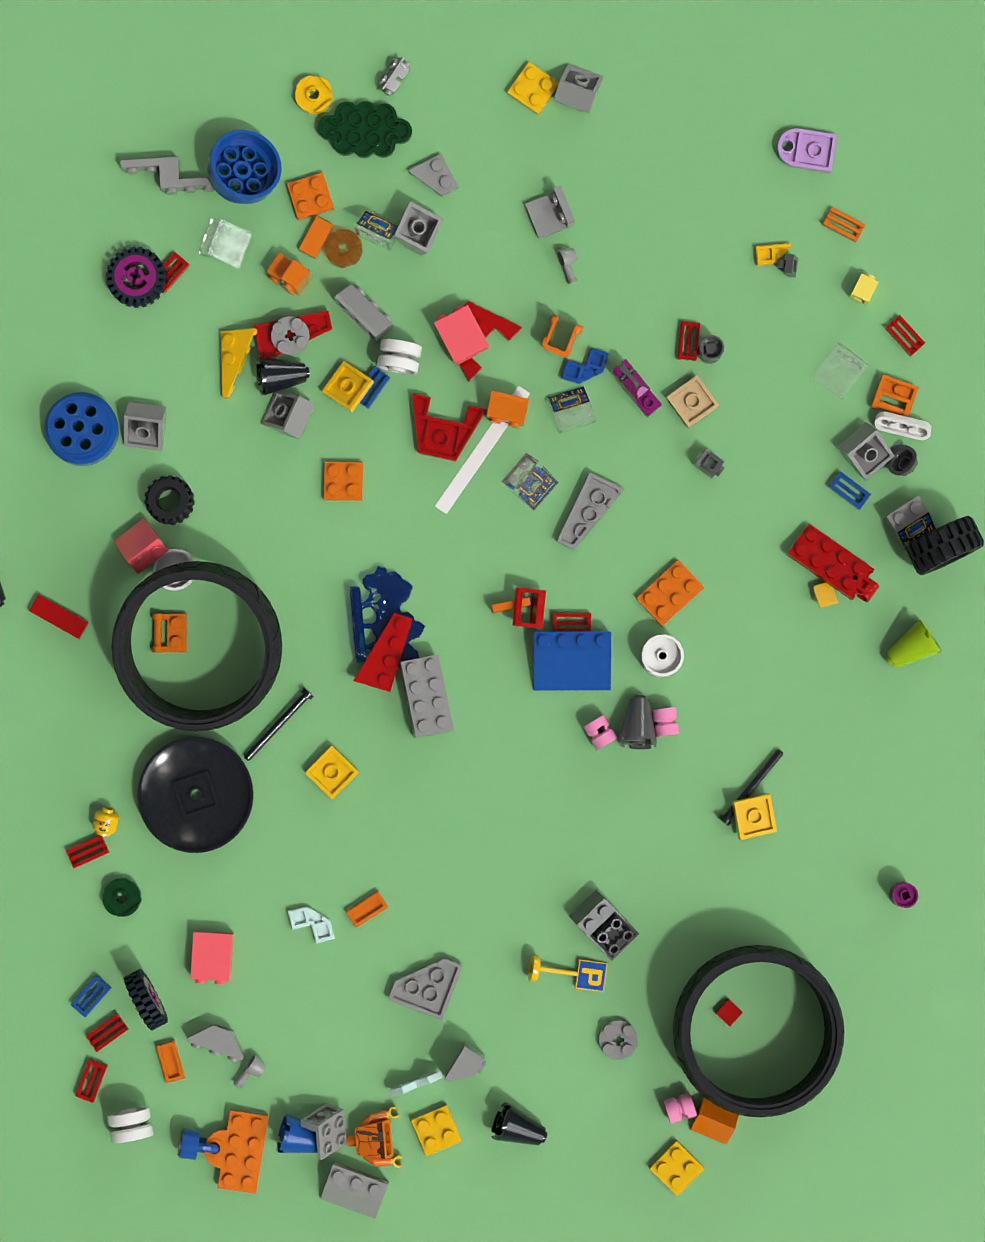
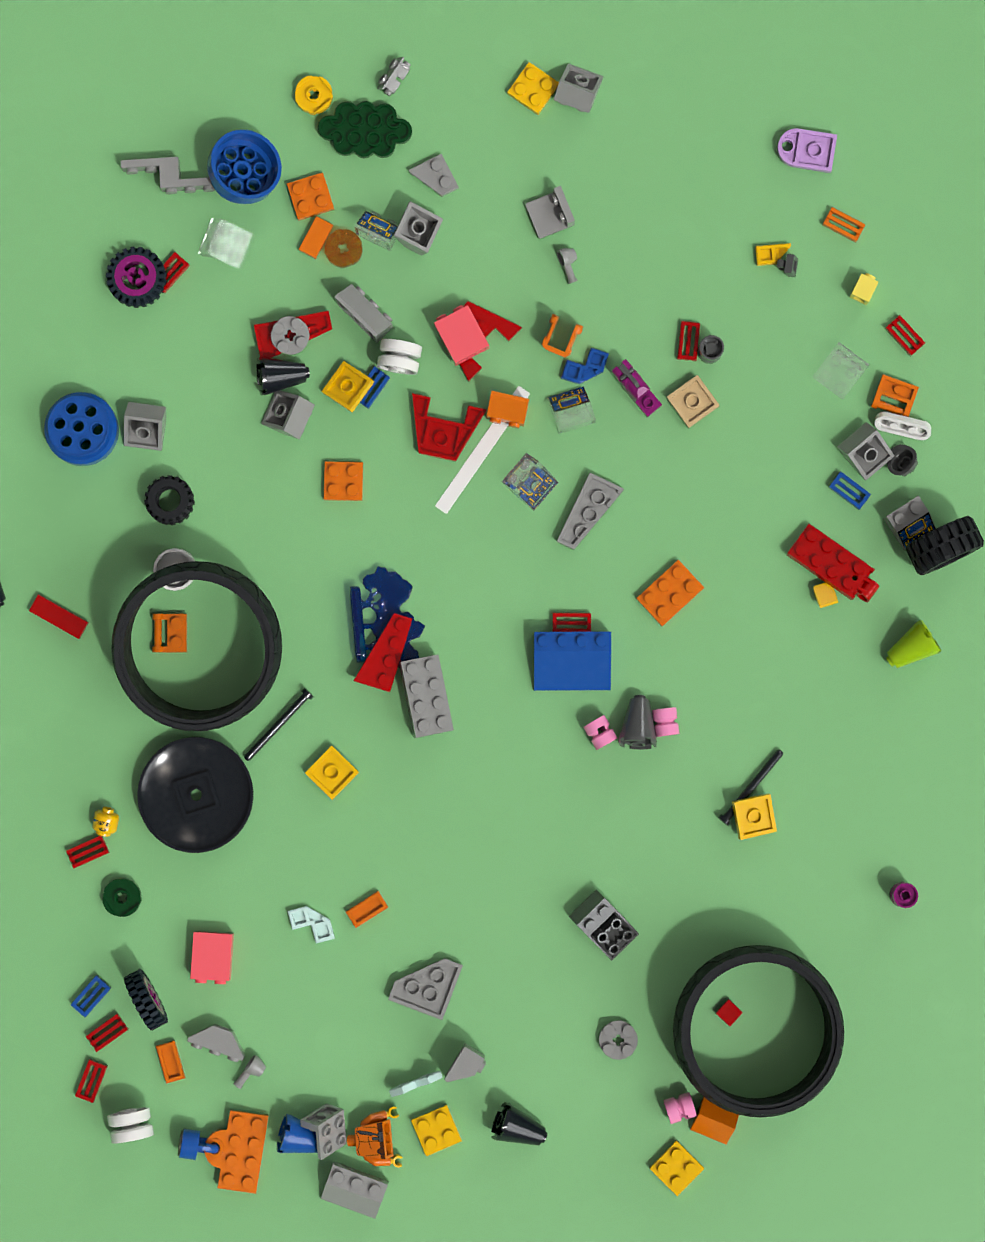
coral brick [114,518,168,574] -> none
yellow wing [221,328,257,399] -> none
orange brick [267,253,312,296] -> none
orange tile [492,597,531,614] -> none
red tile [512,587,546,629] -> none
yellow piece [528,954,608,992] -> none
white wheel [640,634,684,678] -> none
dark grey window [694,448,725,478] -> none

